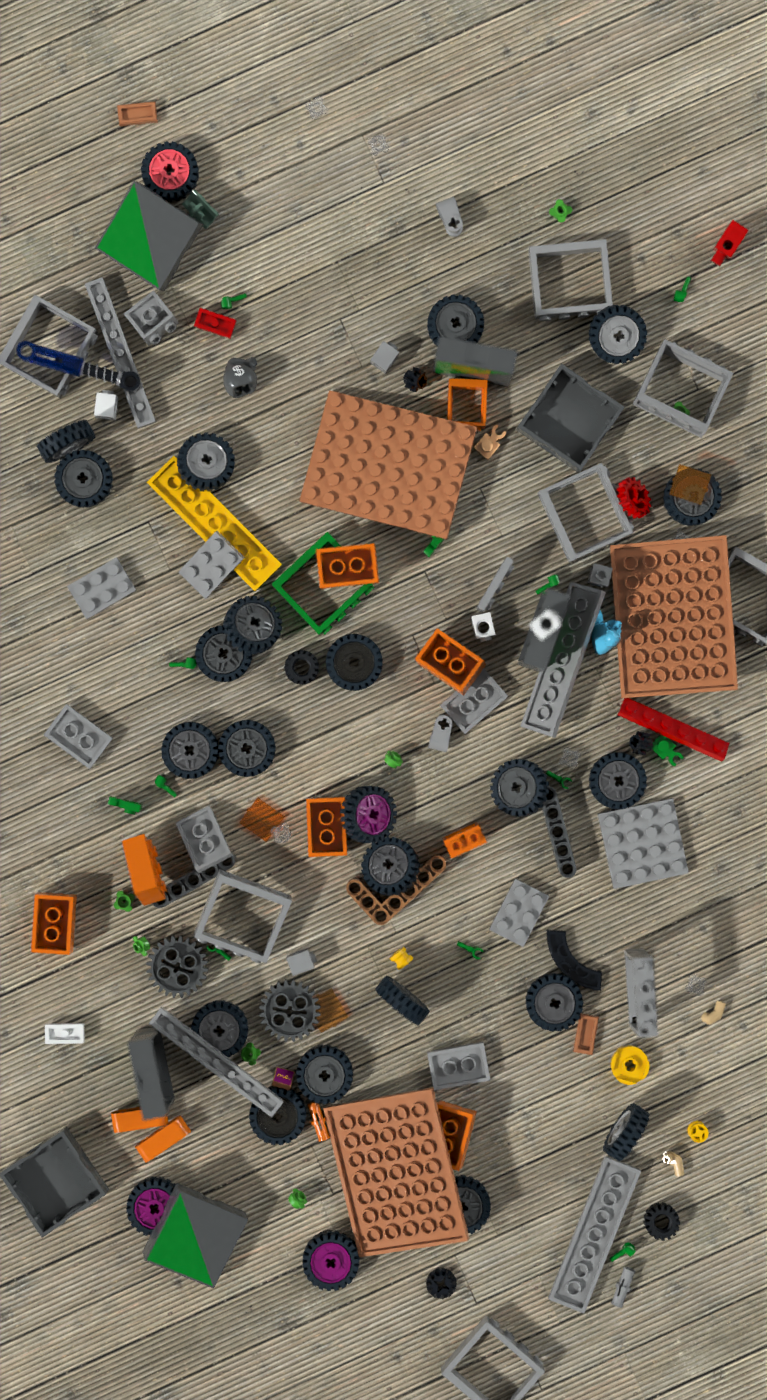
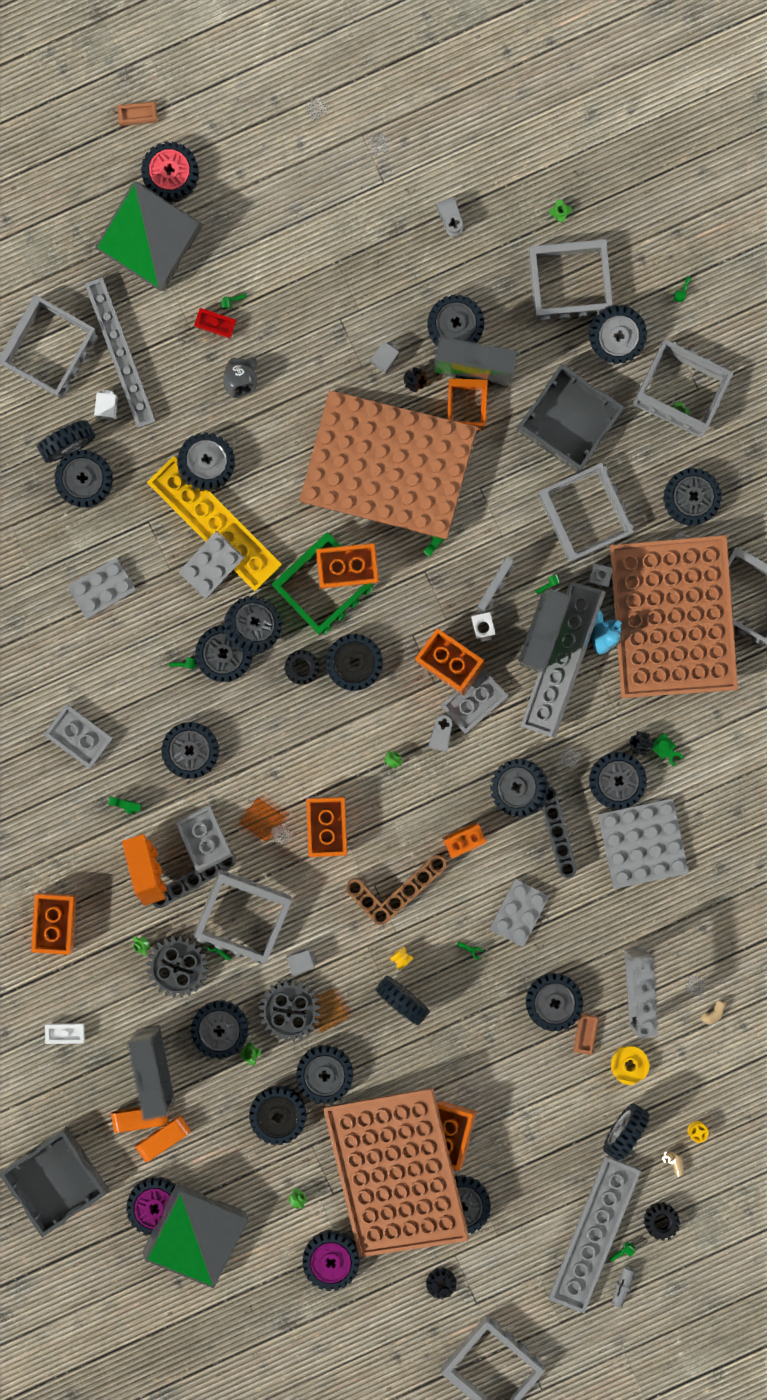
piece [16,341,141,393] -> none
bright green plate [114,891,135,912] -> none
light grey plate [124,290,179,346] -> none
light grey plate [149,1007,284,1117] -> none
green hand [155,775,178,798] -> none
sand green hips [182,190,219,229] -> none
wheel [218,720,276,777] -> none
tile [272,1067,295,1090] -> none
orange pin [307,1101,330,1142] -> none
wheel [340,786,397,843] -> none
wheel [361,837,420,896] -> none
light grey plate [427,1041,490,1091] -> none
light nougat plate [473,425,506,460] -> none
white brick [529,609,561,641] -> none
green hand [546,770,572,789] -> none
black tile [546,930,602,991] -> none
red gear [617,477,652,519] -> none
red plate [617,698,730,762] -> none
clear orange piece [669,464,711,505] -> none
red torso [710,220,749,267] -> none

